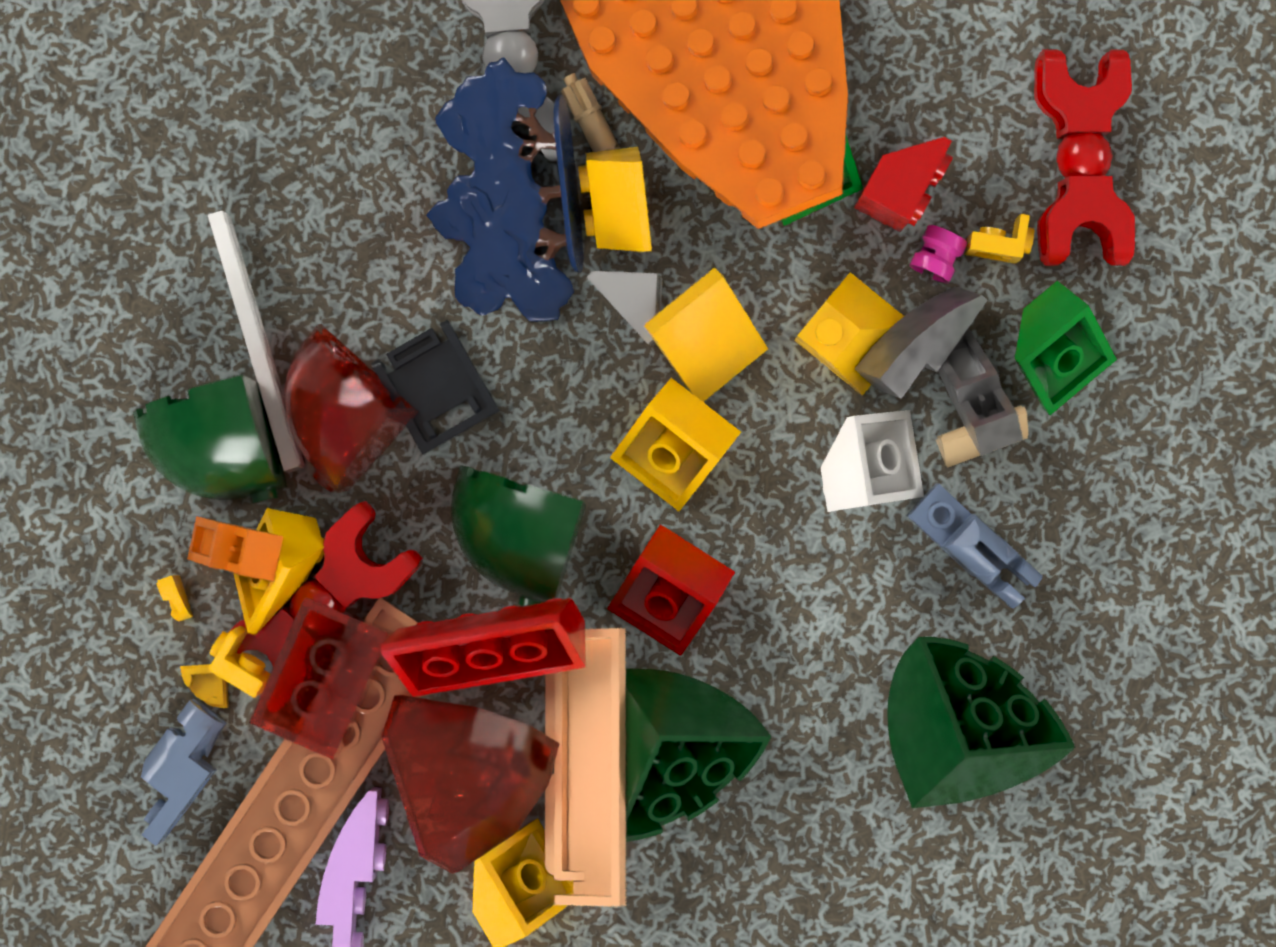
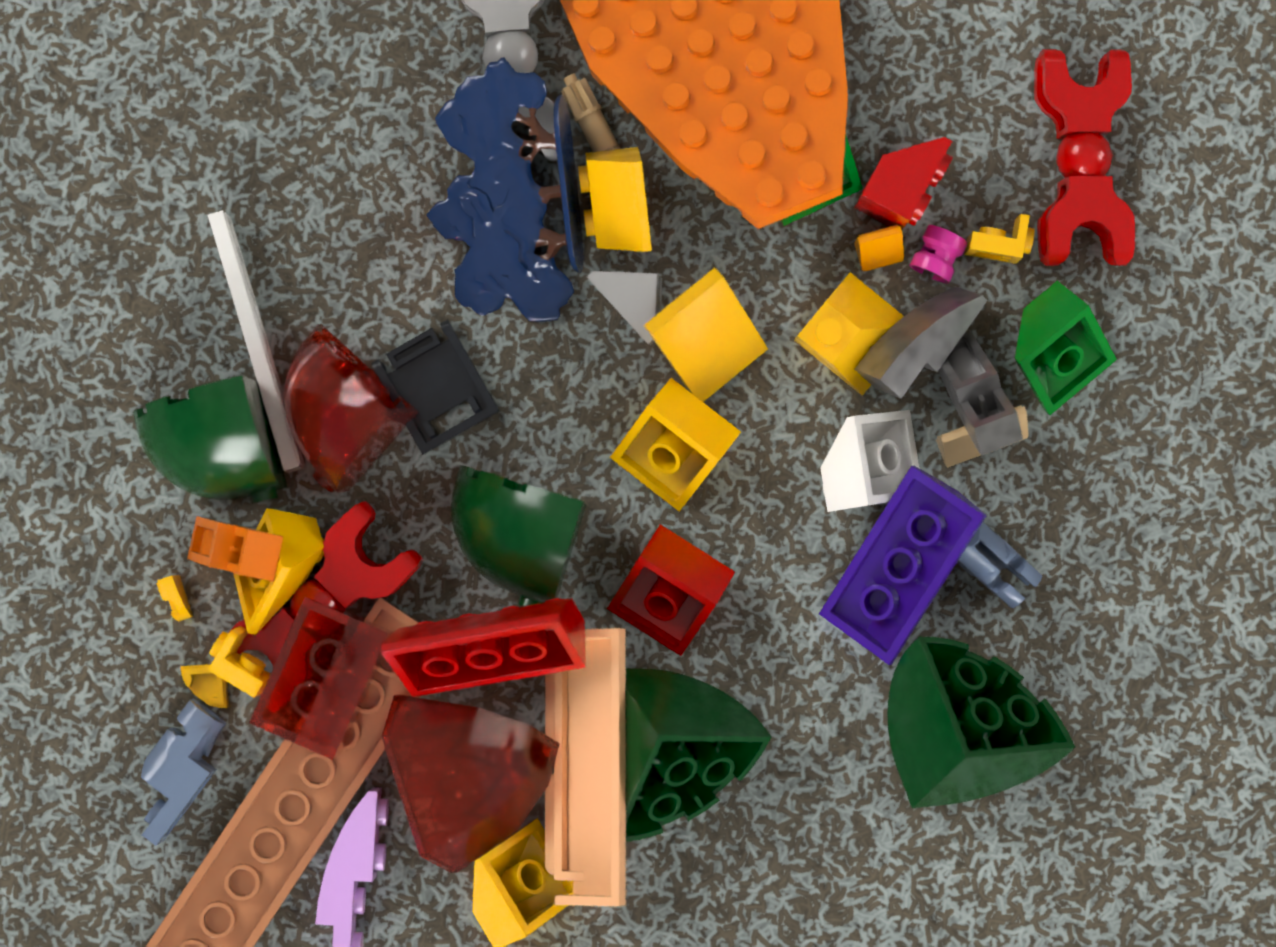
none -> dark purple slope [819,466,987,665]
none -> light orange slope [854,225,904,272]

